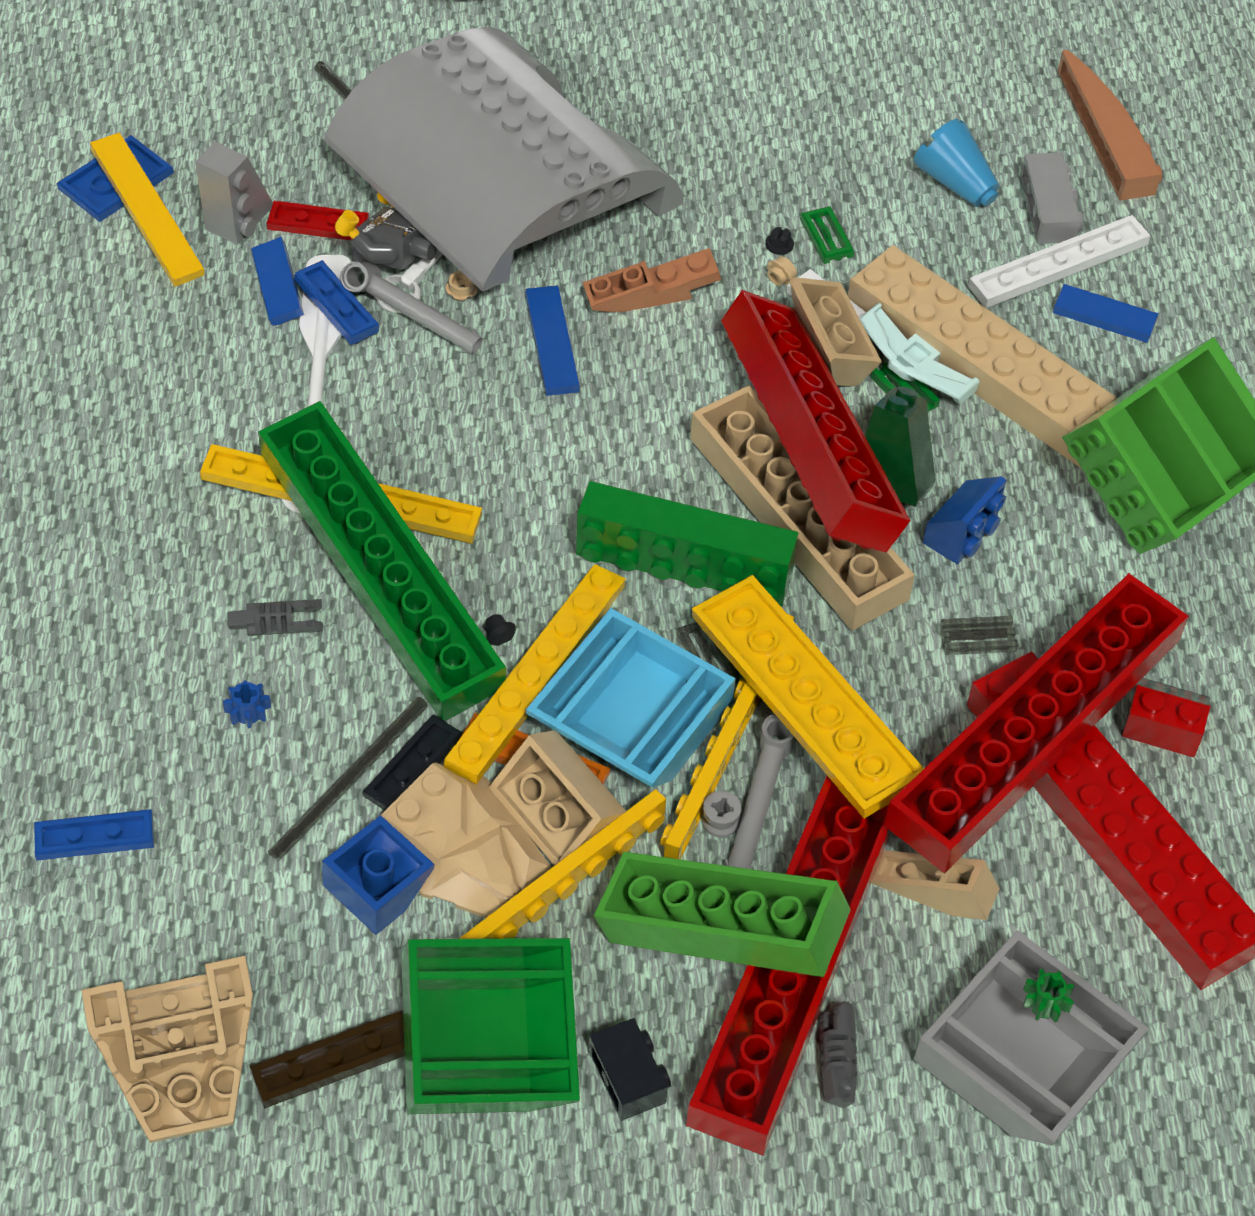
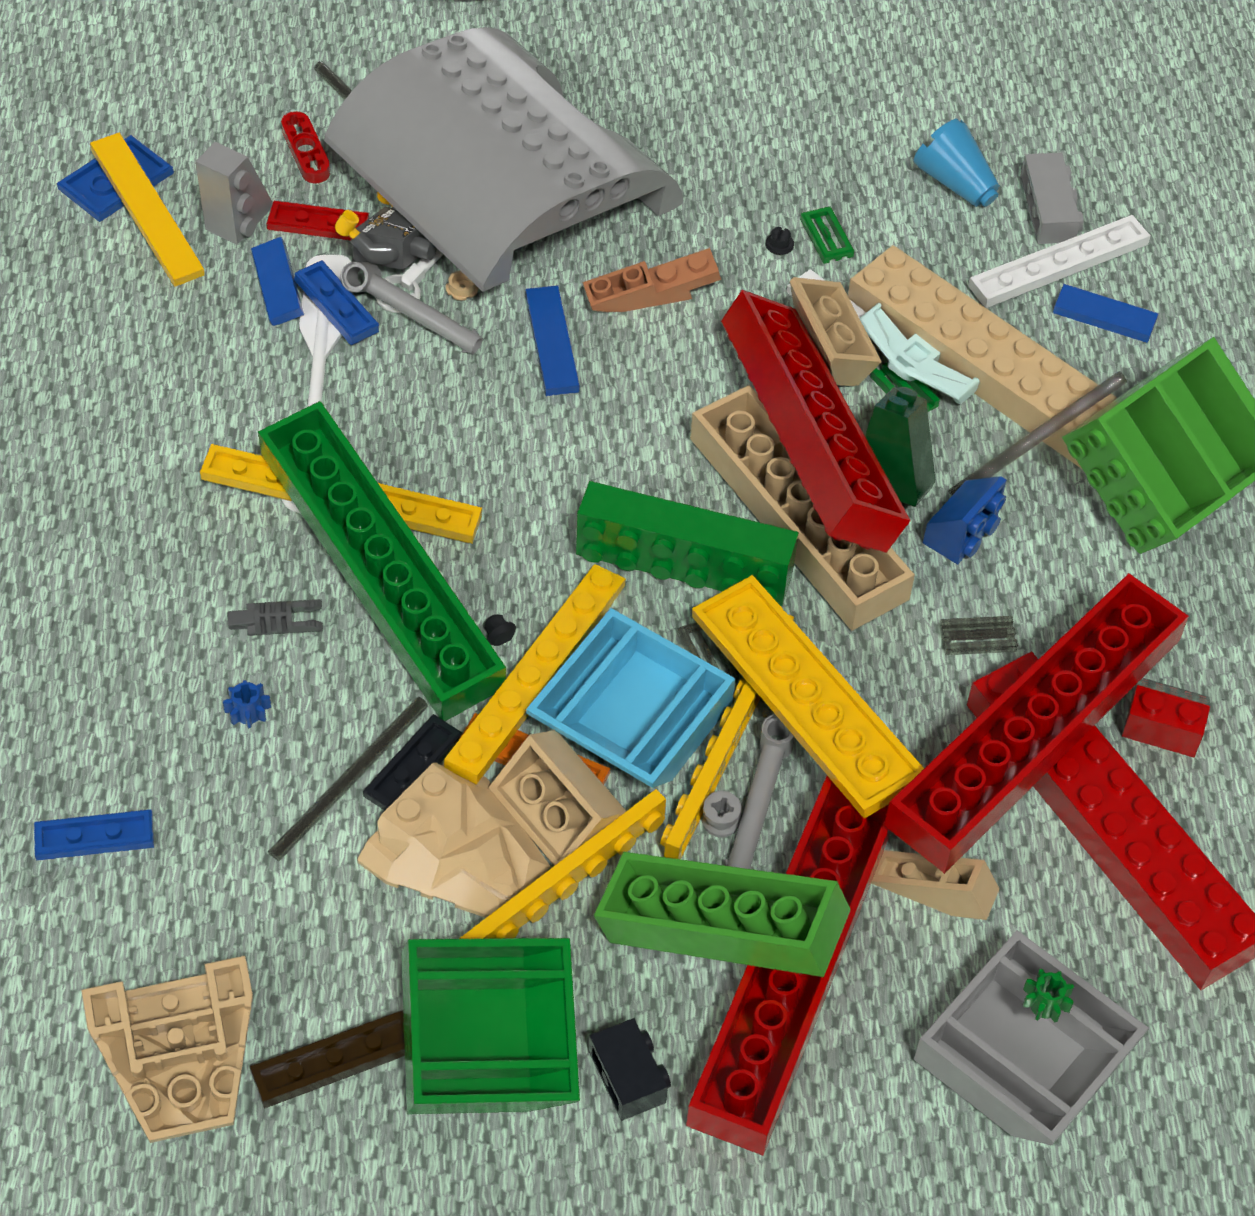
blue slope [322,815,435,935] -> none
tan plate [767,256,797,287] -> none
dark grey hinge [820,1001,858,1108] -> none
nougat slope [1058,50,1162,201] -> none
none -> red beam [281,111,330,184]
none -> clear smoke piece [948,371,1127,496]

